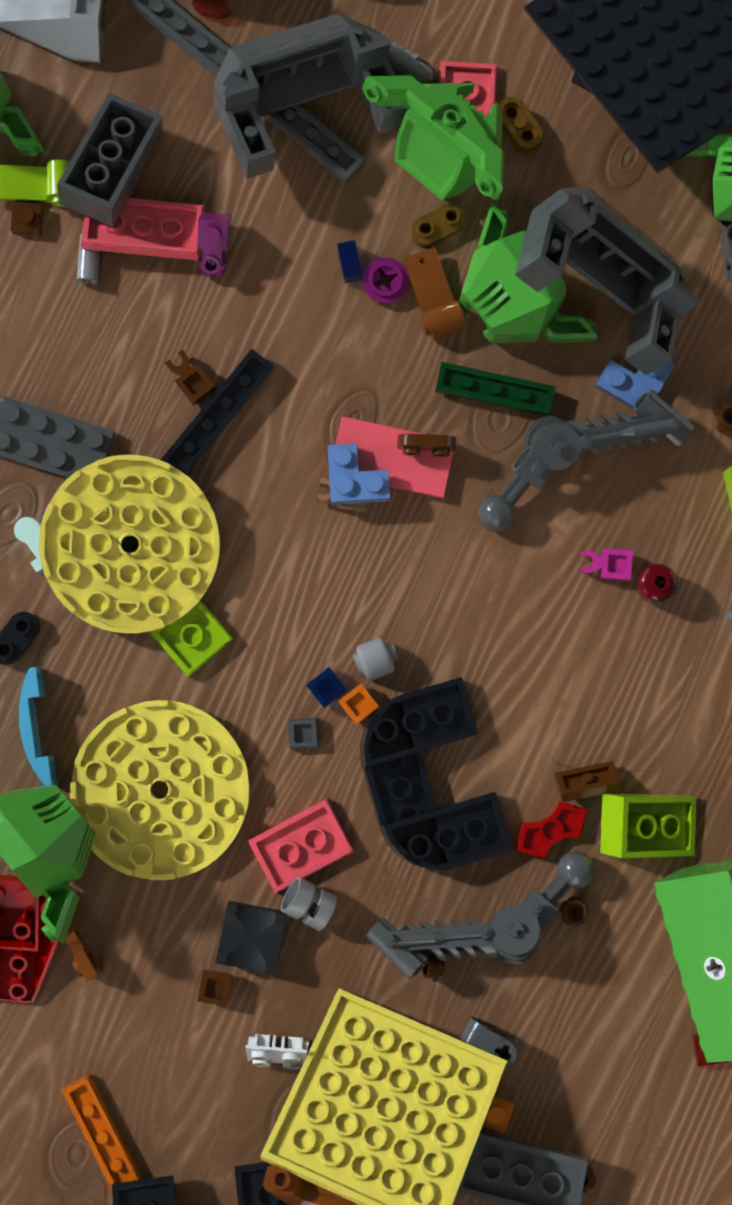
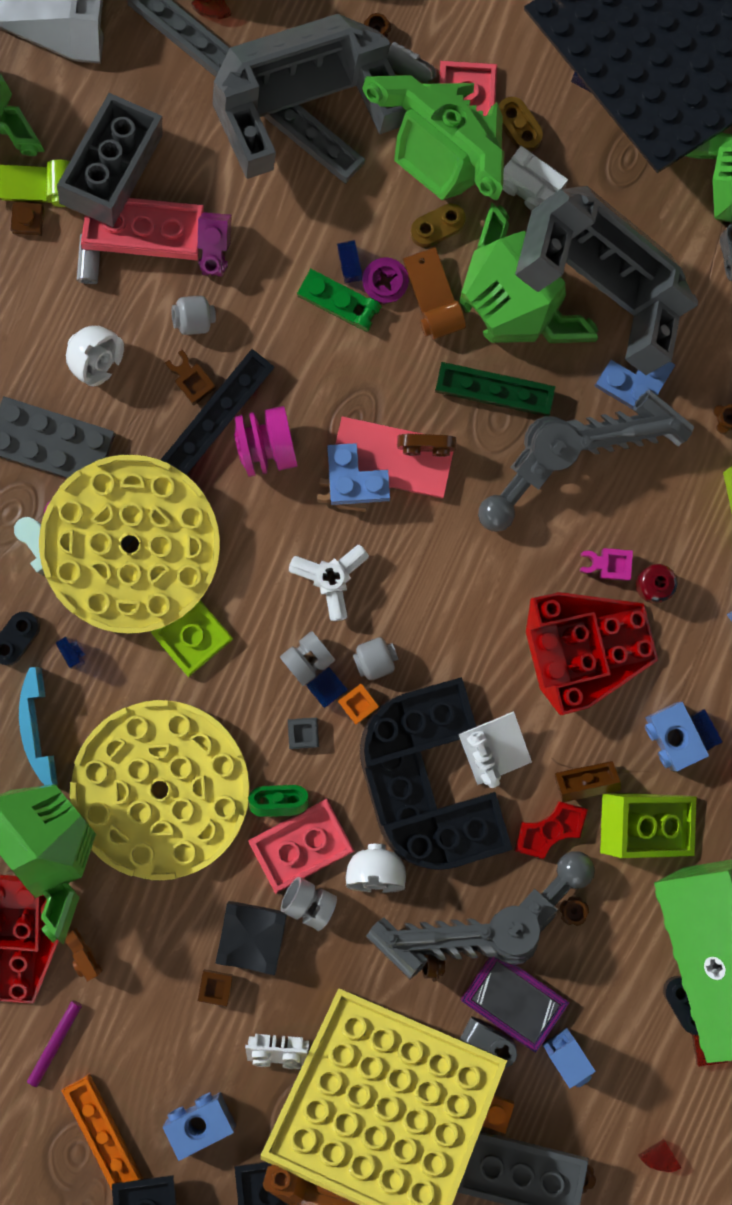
none -> magenta bar [27,1000,82,1087]
none -> clear blue plate [55,637,86,669]
none -> white cylinder [66,326,124,387]
none -> medium blue brick [162,1092,236,1161]
none -> light grey head [171,296,216,335]
none -> dark pink wheel [234,406,298,477]
none -> green plate [248,785,309,817]
none -> light grey wheel [279,631,336,686]
none -> white bush [289,545,369,621]
none -> green plate [297,268,382,332]
none -> white cylinder [346,844,406,893]
none -> reddish brown plate [364,13,391,38]
none -> white hinge [458,711,532,788]
none -> tile [460,957,569,1053]
none -> white brick [503,146,568,211]
none -> red wedge [526,592,658,715]
none -> medium blue brick [542,1028,596,1088]
none -> clear red tile [638,1139,681,1172]
none -> medium blue brick [645,702,709,772]
none -> black plate [663,976,698,1035]
none -> clear blue piece [690,709,723,751]

